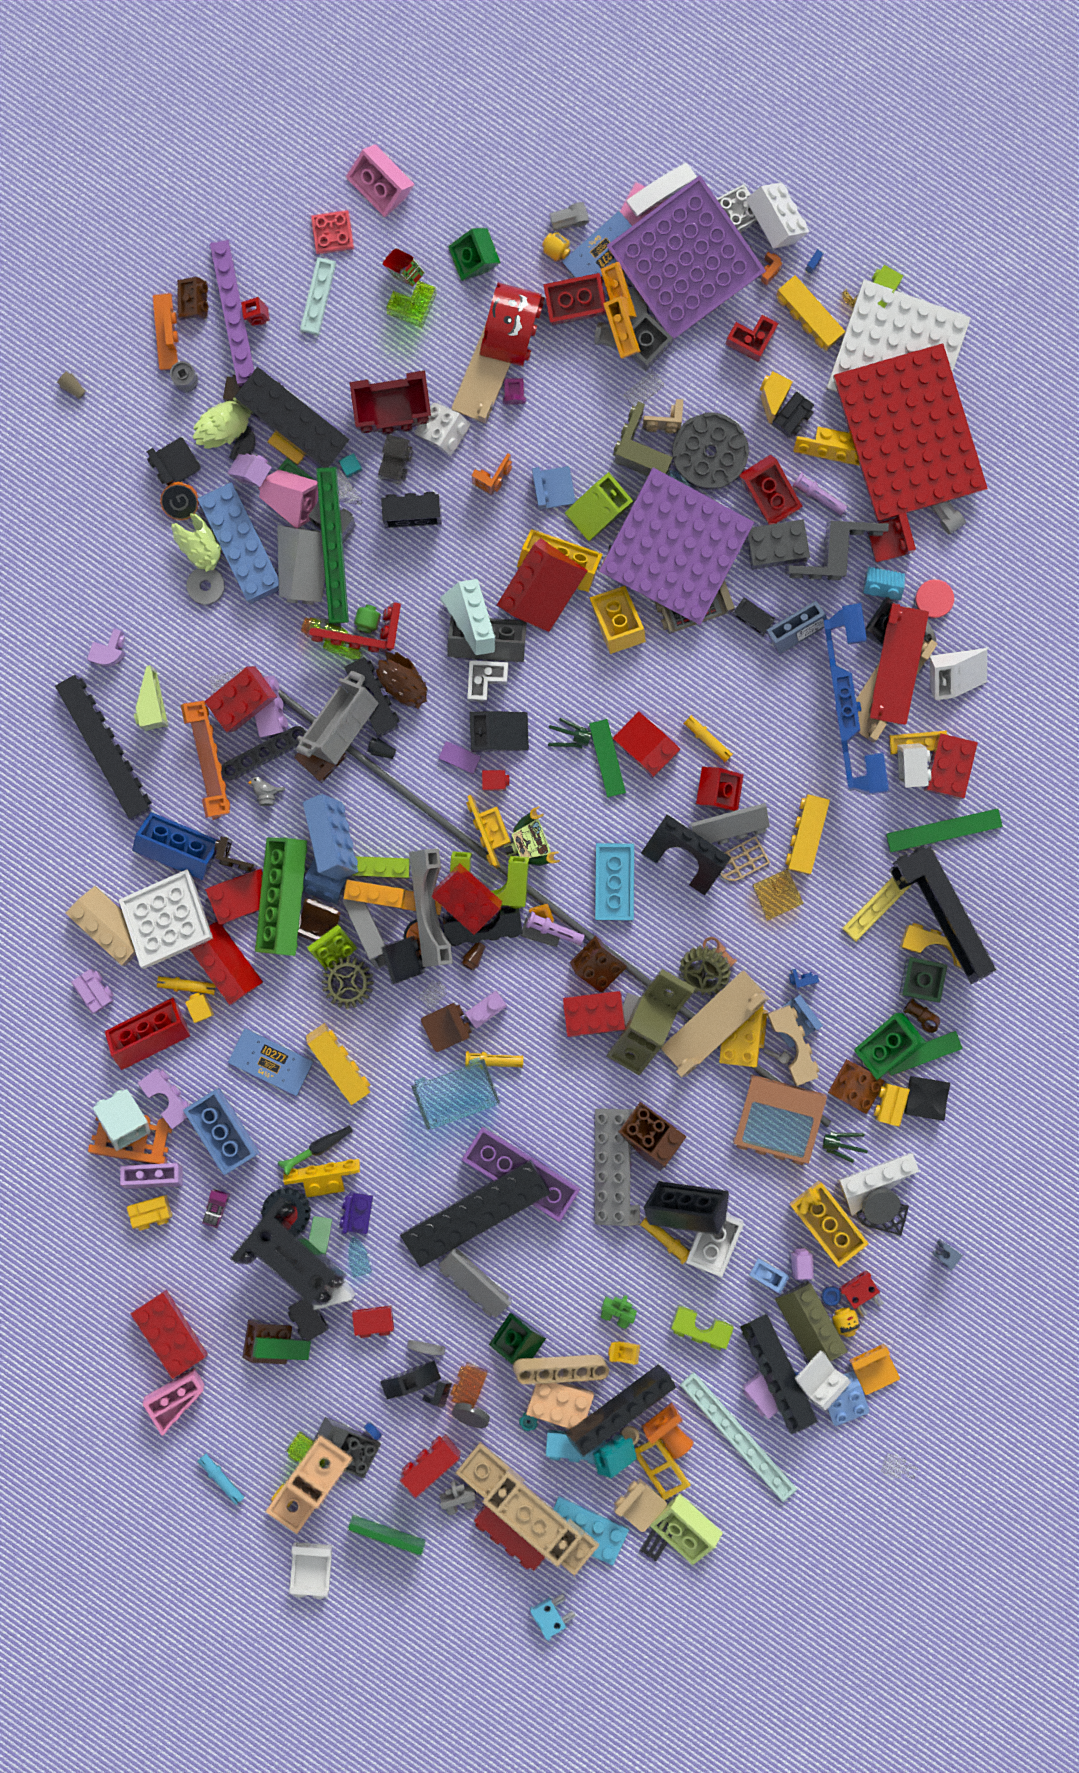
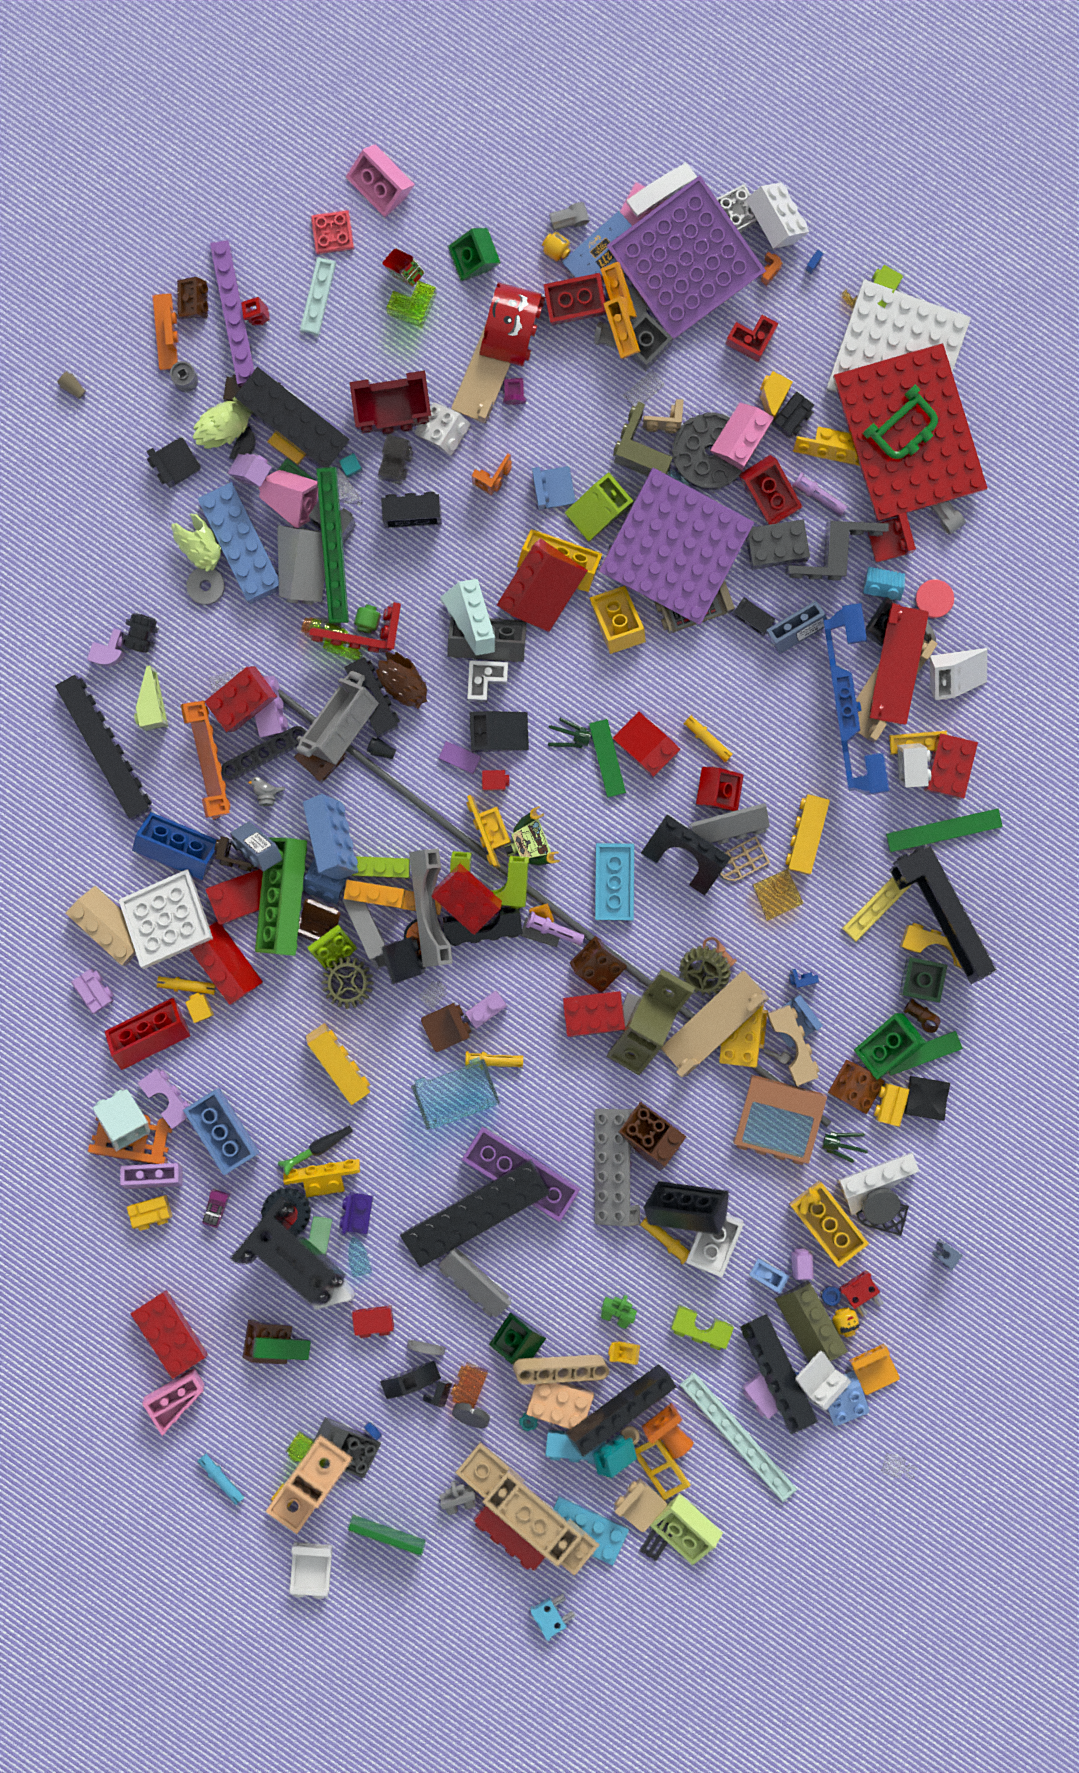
black tile [160,482,199,520] -> none
medium blue tile [228,1028,314,1096] -> none
black brick [287,1298,329,1342] -> none
red brick [400,1434,461,1498] -> none
reddish brown cone [461,942,486,971] -> none
yellow brick [776,275,846,351] -> none
none -> black piece [121,613,159,653]
none -> sand blue brick [230,821,282,871]
none -> bright pink slope [710,403,774,471]
none -> green bar [862,384,938,459]

